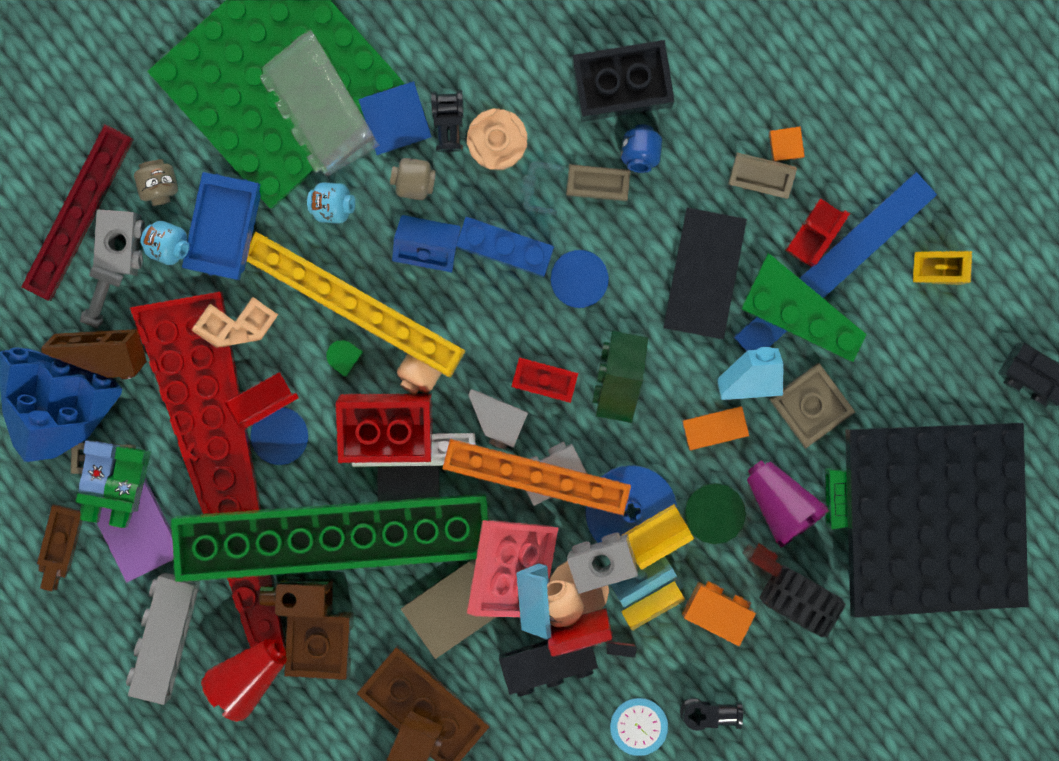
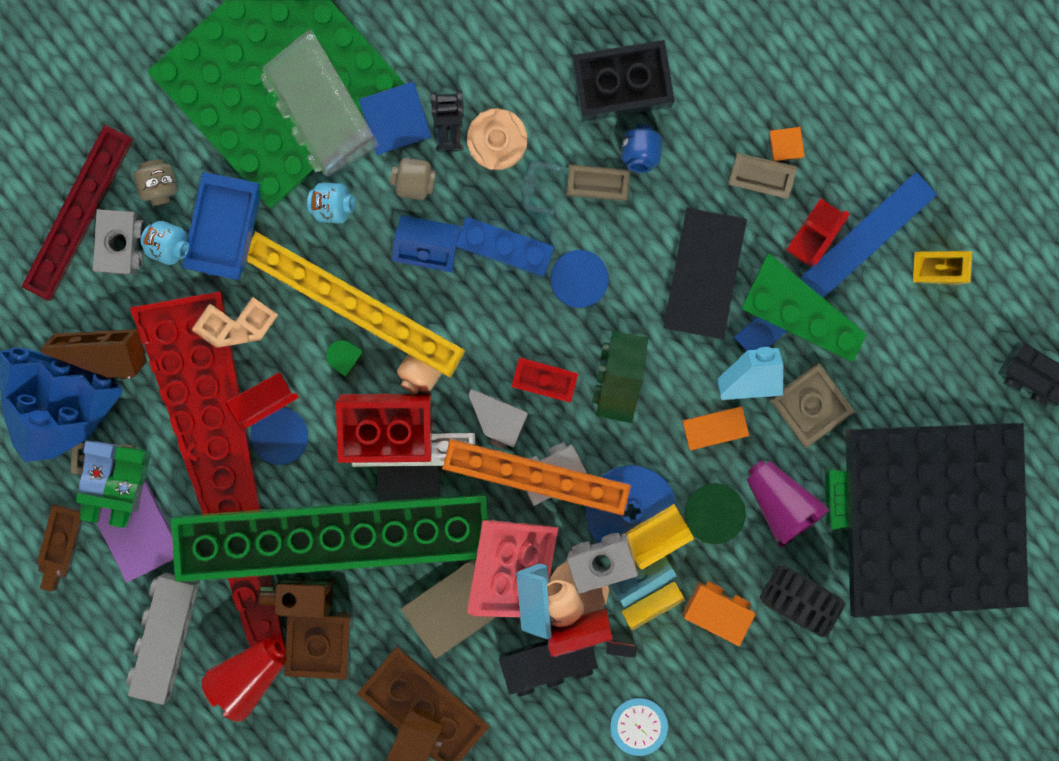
dark grey piece [80,265,123,329] -> none
black connector [680,698,743,731] -> none
clear red plate [742,543,783,577] -> none

